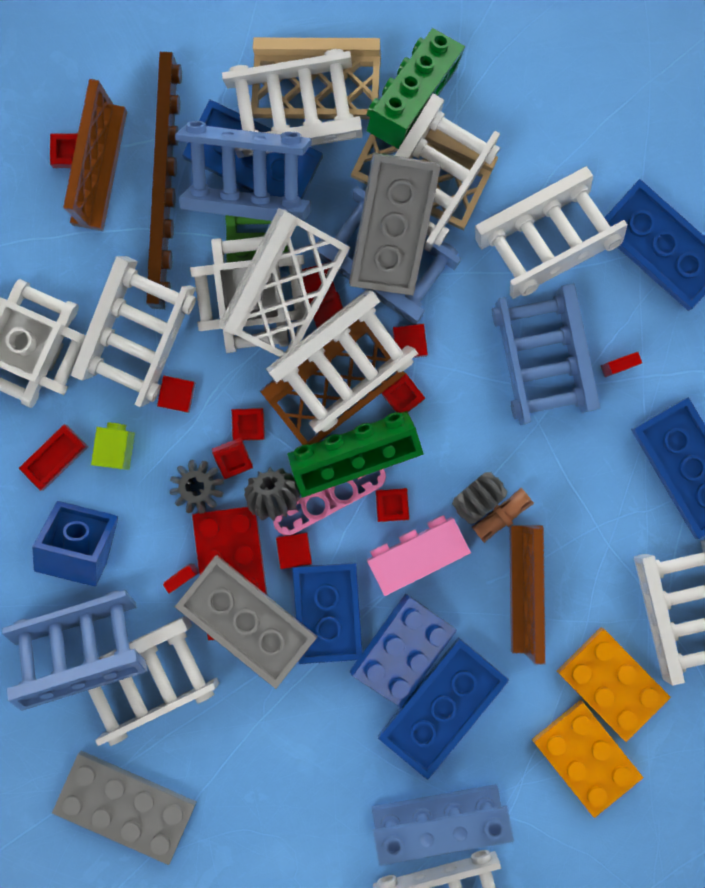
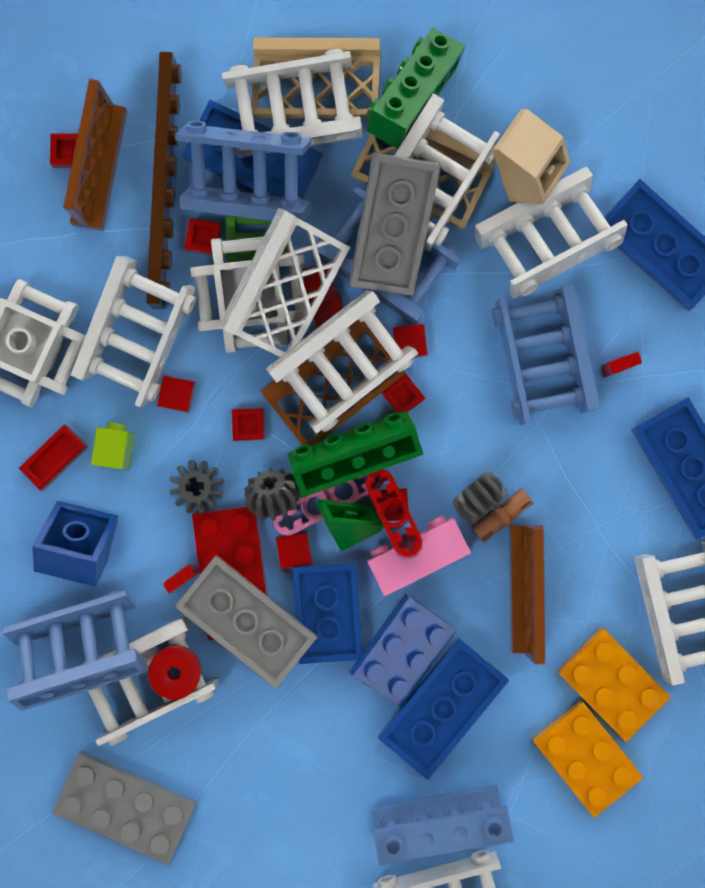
red tile [212,437,253,480] -> none
none -> red piece [148,645,202,700]
none -> red tile [184,218,222,256]
none -> green slope [316,499,384,552]
none -> red beam [366,469,423,559]
none -> tan slope [493,109,570,204]

